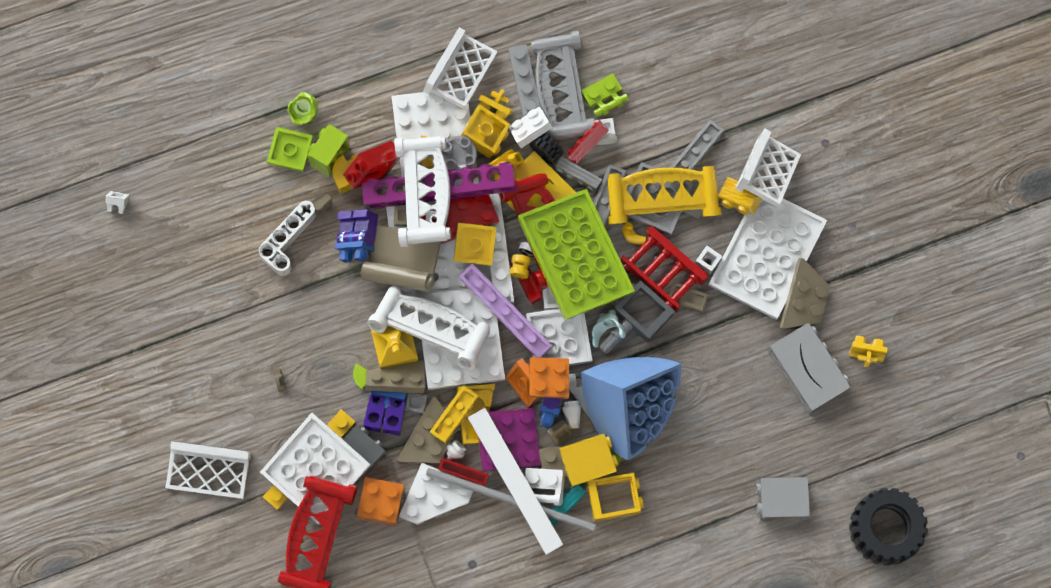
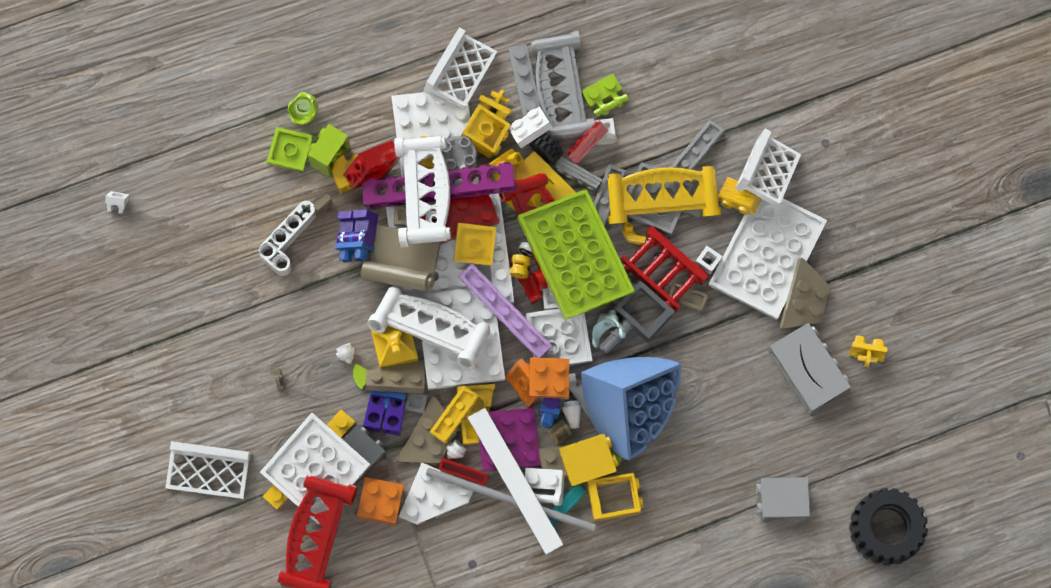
none -> white plate [336,343,355,364]

